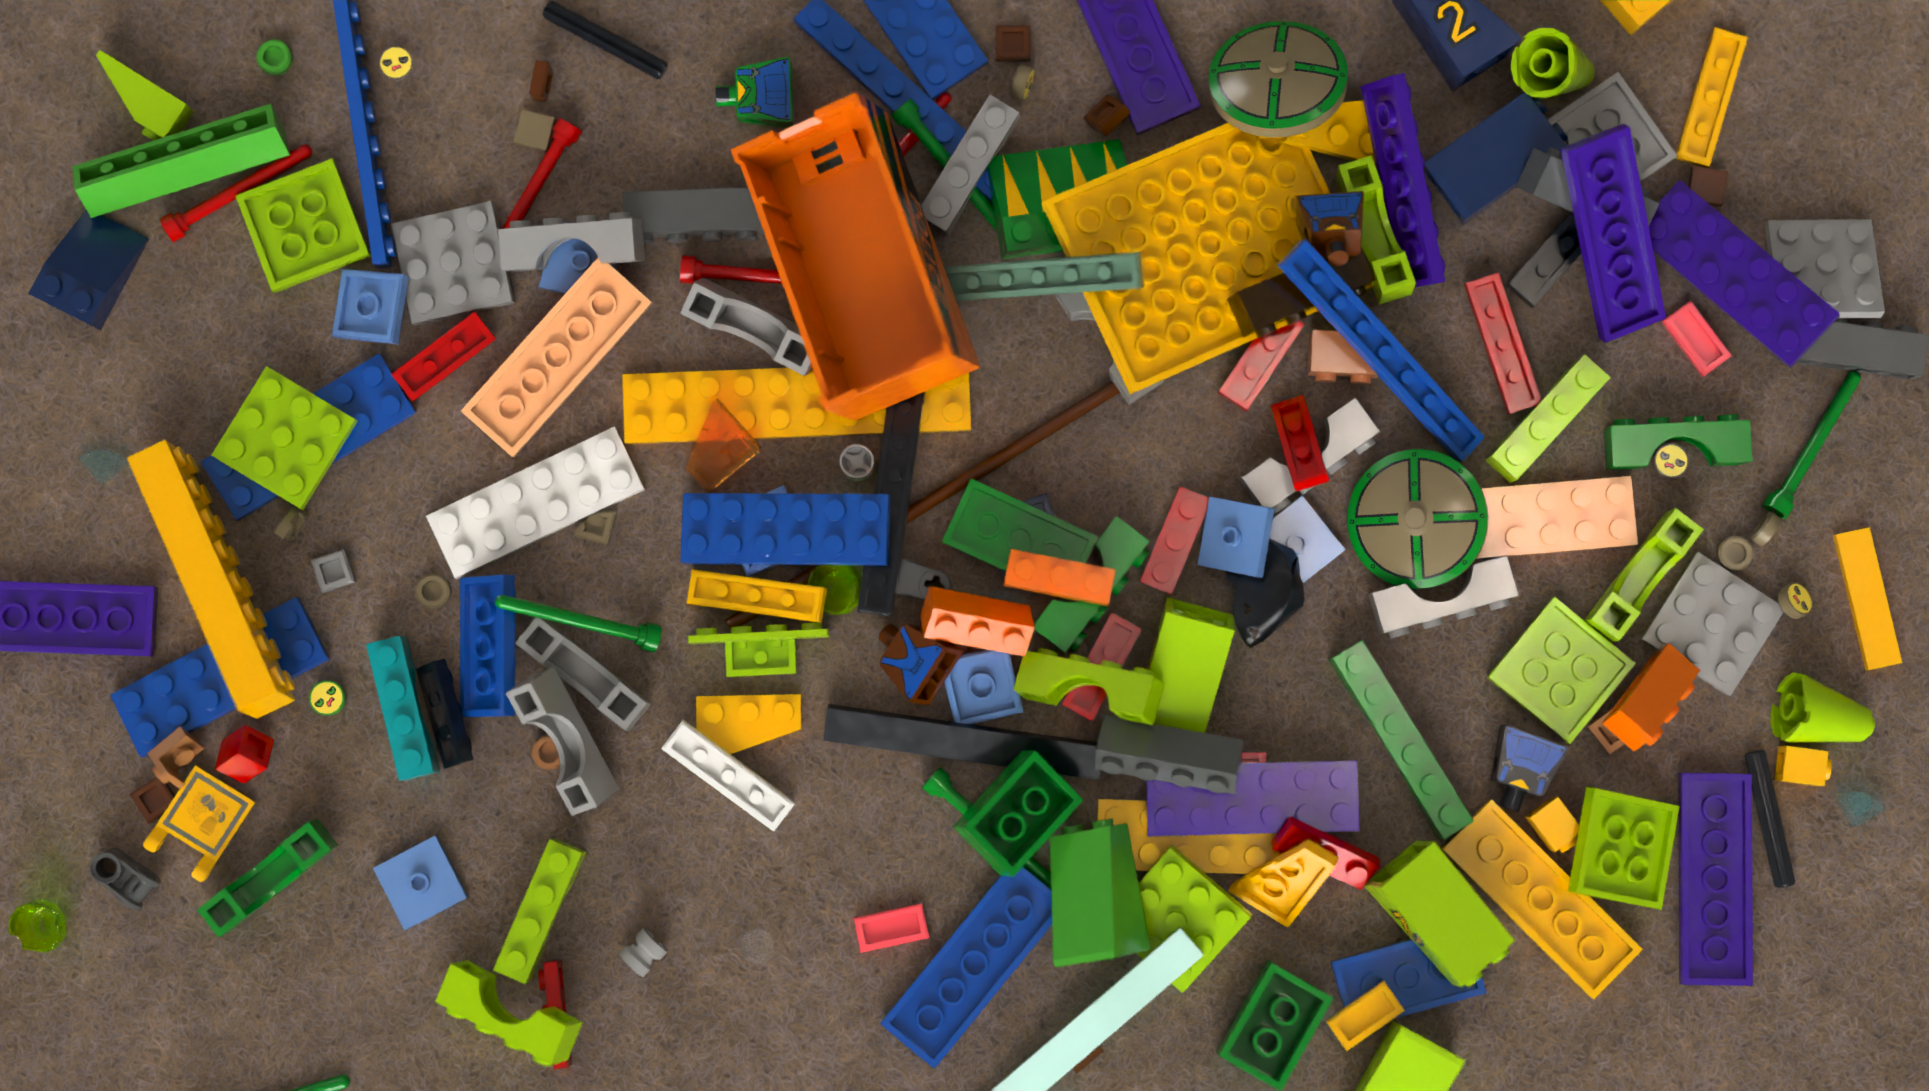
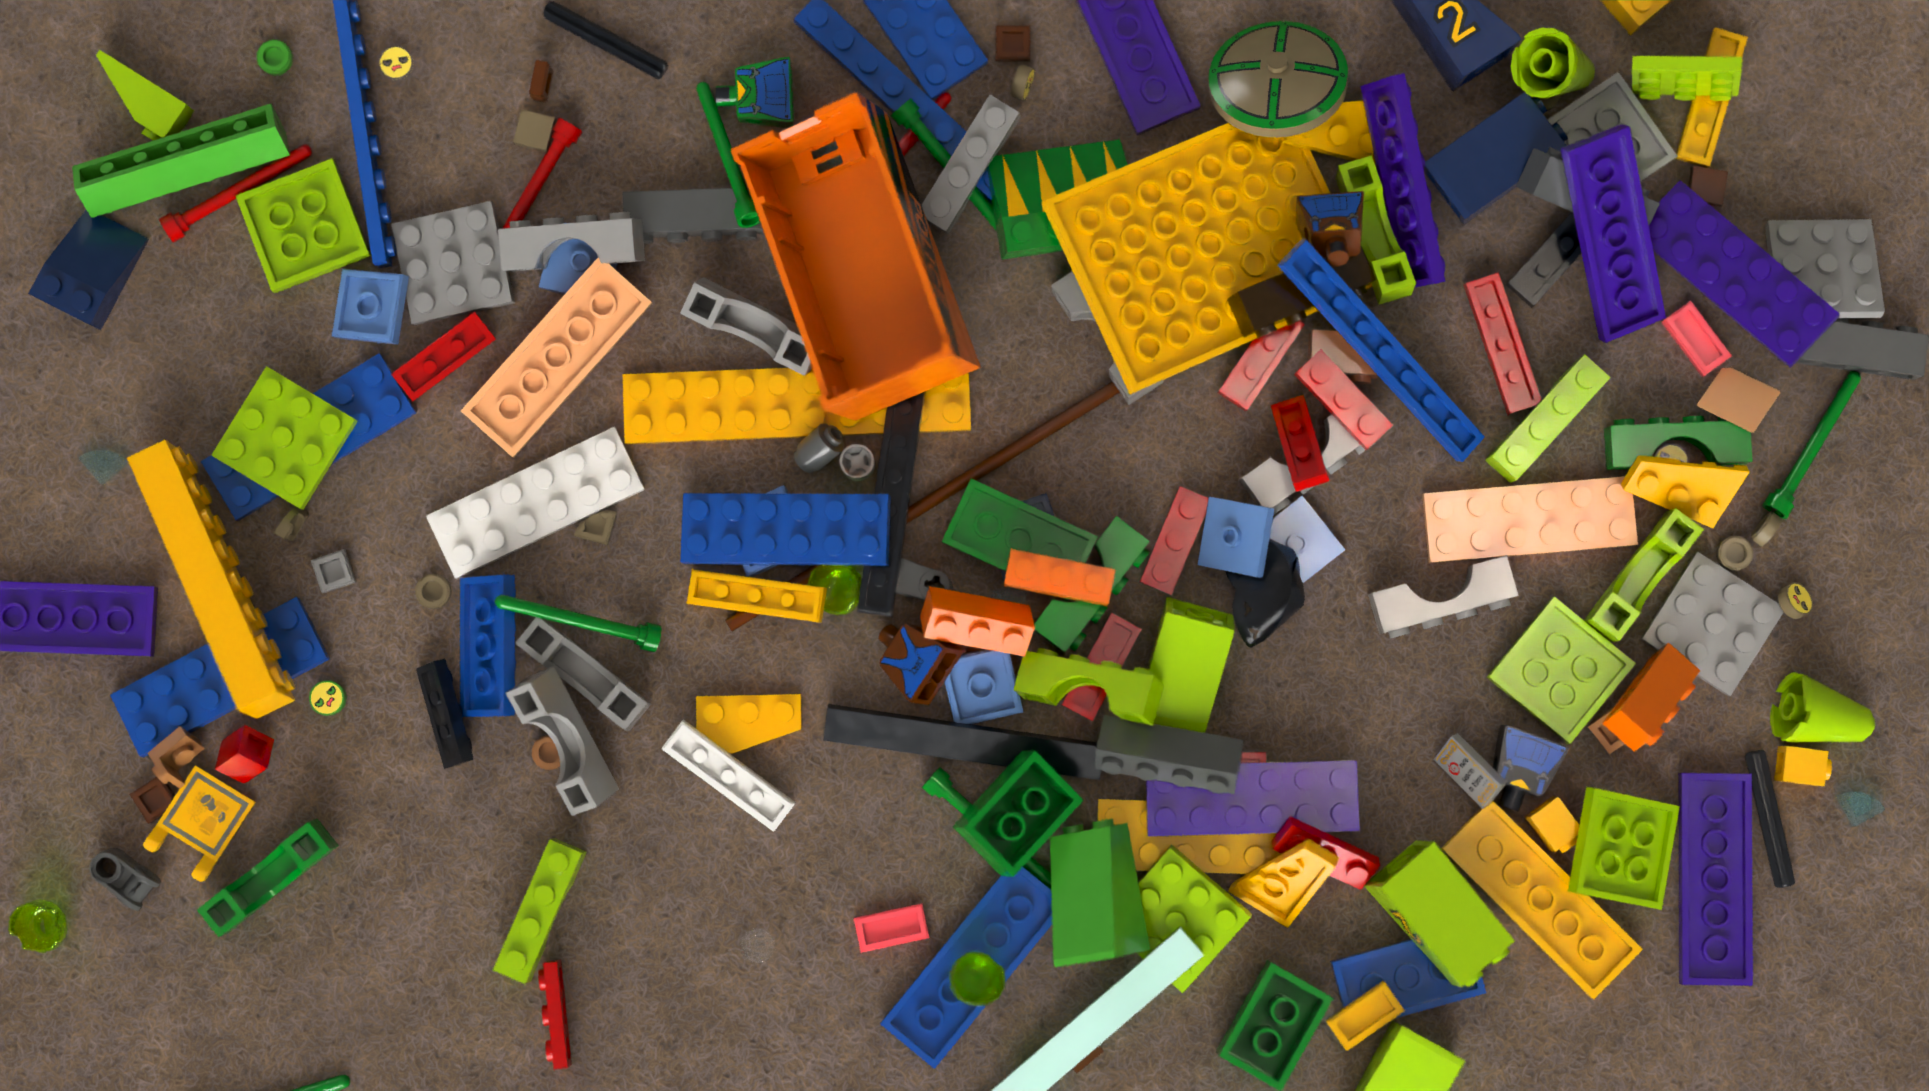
teal arch [366,635,440,781] -> none
medium blue plate [373,835,468,930] -> none
lime arch [435,960,583,1066] -> none
light grey wheel [618,927,668,977] -> none
red piece [680,255,782,284] -> none
clear orange wing [686,398,762,493] -> none
lime bracket [688,623,830,677] -> none
sand green tile [944,252,1144,301] -> none
reddish brown tile [1083,95,1131,136] -> none
green arch [1328,640,1474,840] -> none
dish [1347,449,1489,589] -> none
yellow tile [1833,527,1902,671] -> none
none -> green piece [696,82,760,228]
none -> dark grey brick [793,424,844,473]
none -> clear neon green hair [949,952,1005,1006]
none -> plate [1294,349,1393,450]
none -> light grey tile [1433,733,1507,809]
none -> yellow wing [1621,455,1750,528]
none -> lime plate [1632,56,1742,101]
none -> light nougat sticker [1697,368,1780,433]

